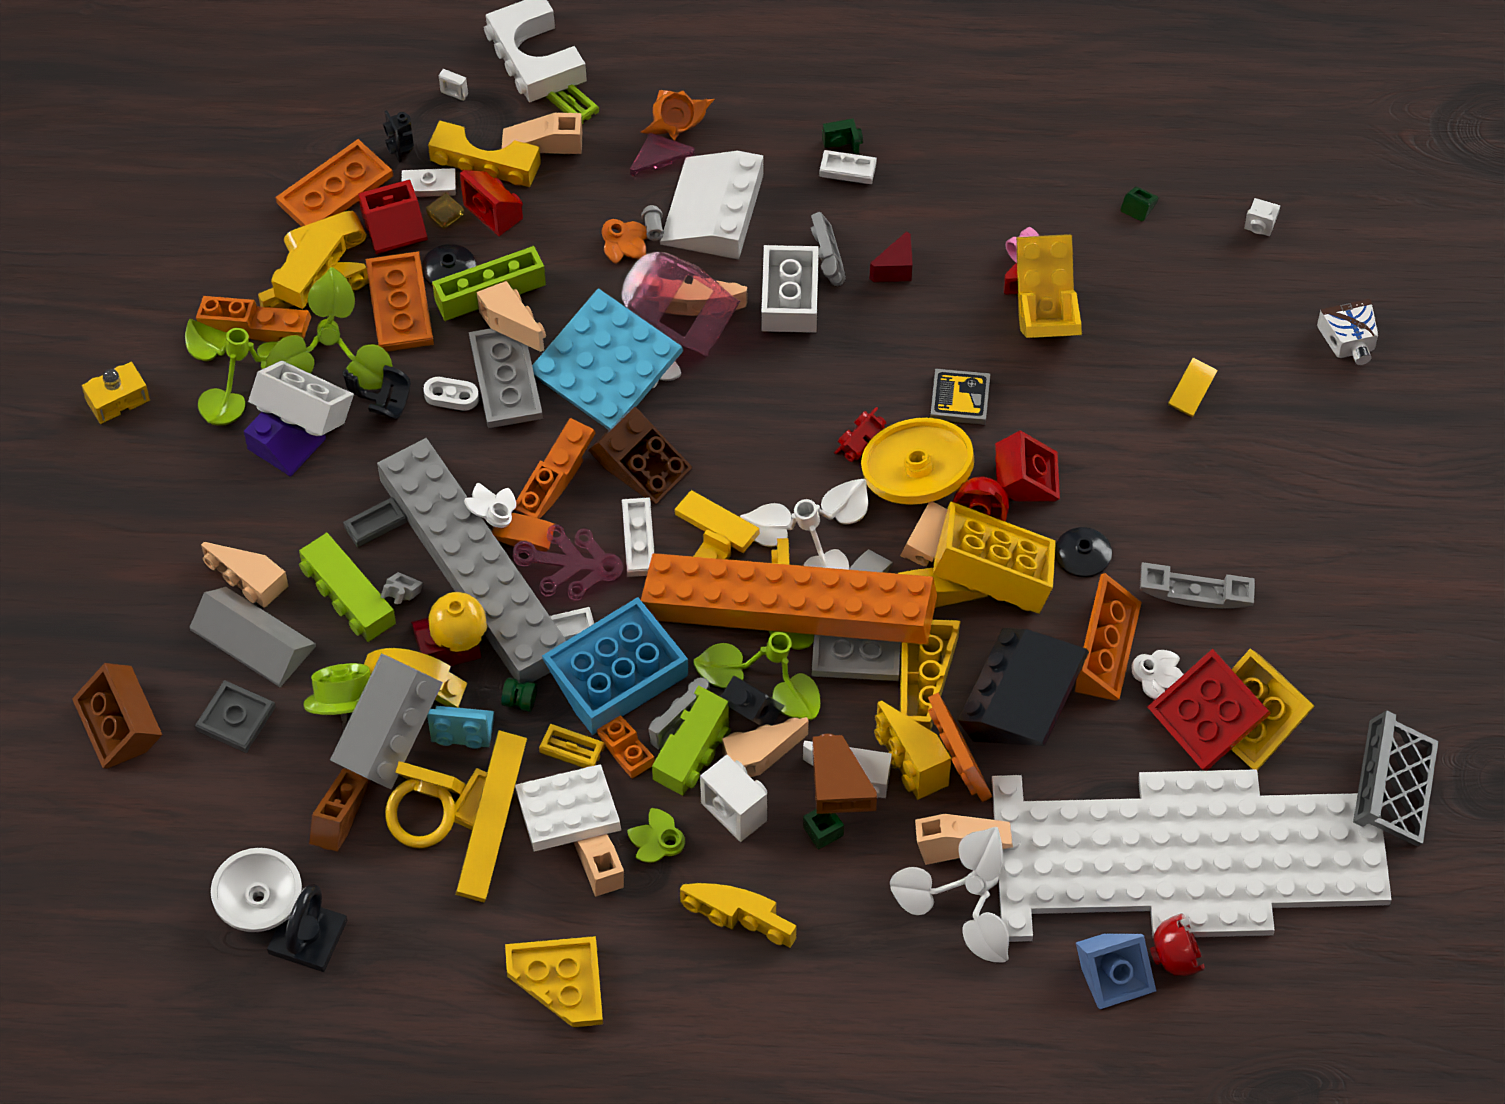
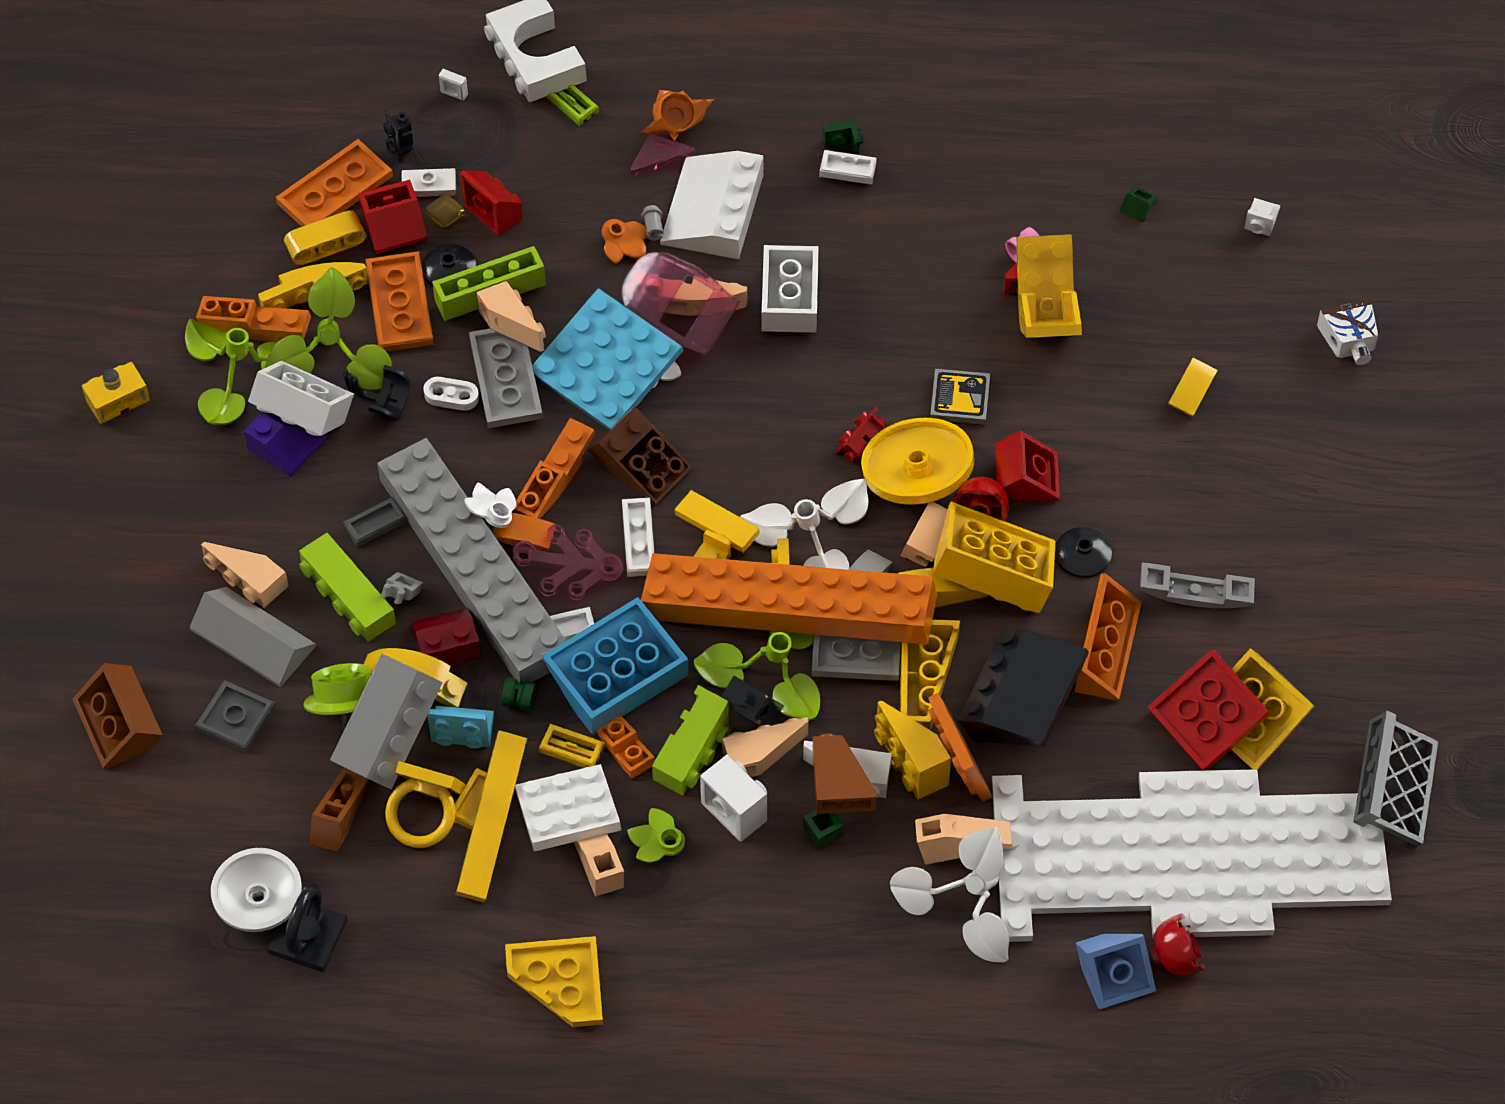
yellow brick [271,222,346,309] -> none
yellow arch [428,121,541,187] -> none
yellow cylinder [428,592,487,652] -> none
light nougat slope [502,113,583,154] -> none
light grey hinge [648,677,710,750] -> none
yellow slope [680,883,796,948] -> none
light grey hinge [811,212,846,287] -> none
dark red slope [869,231,913,282] -> none
white plate [1132,650,1184,700] -> none

